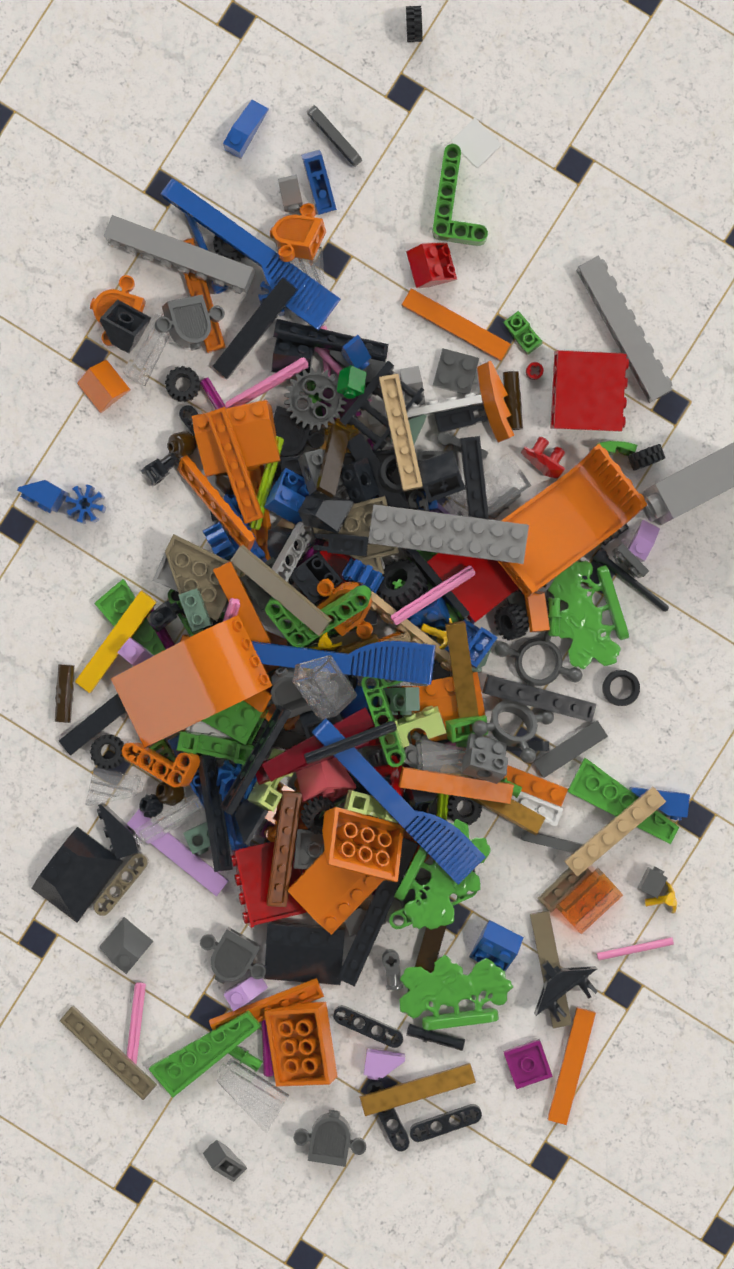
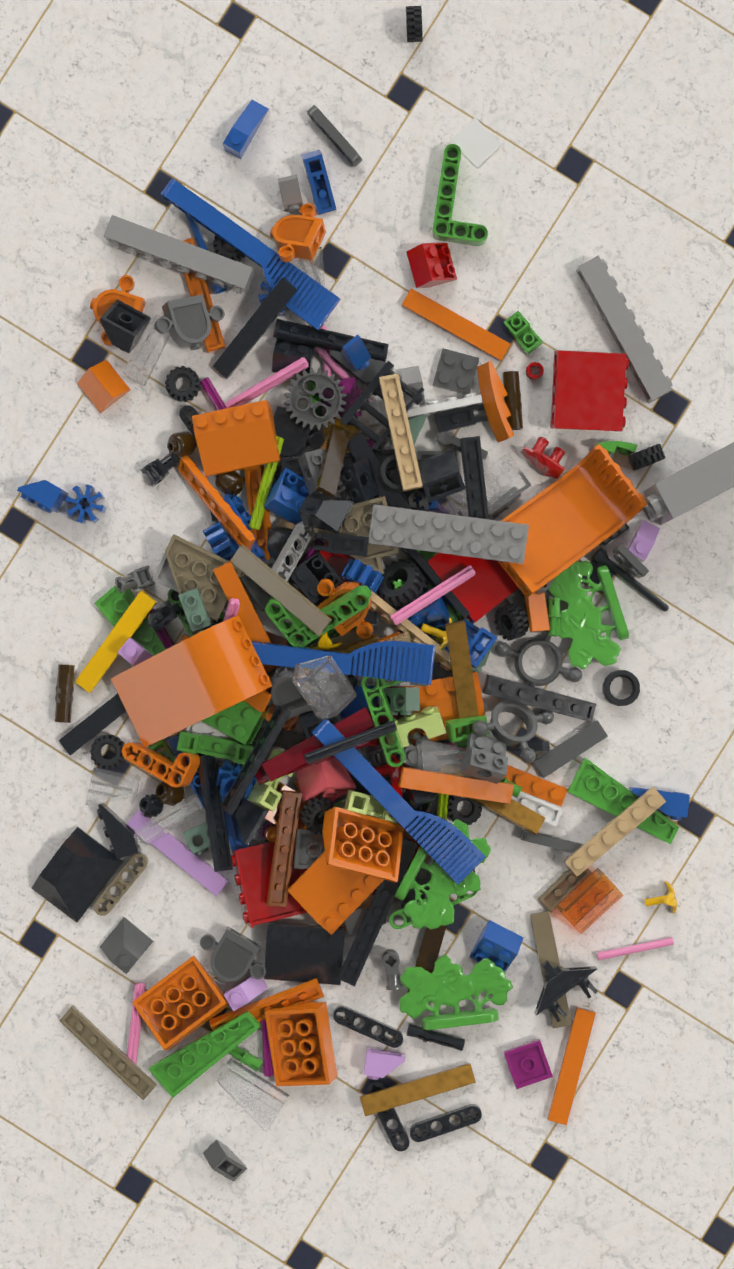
orange tile [206,407,264,524] -> none
dark grey piece [293,1110,366,1167] -> none
green brick [337,366,366,399] -> none
dark grey brick [638,866,668,898] -> none
none -> dark grey connector [115,565,156,594]
none -> orange slope [132,956,229,1050]

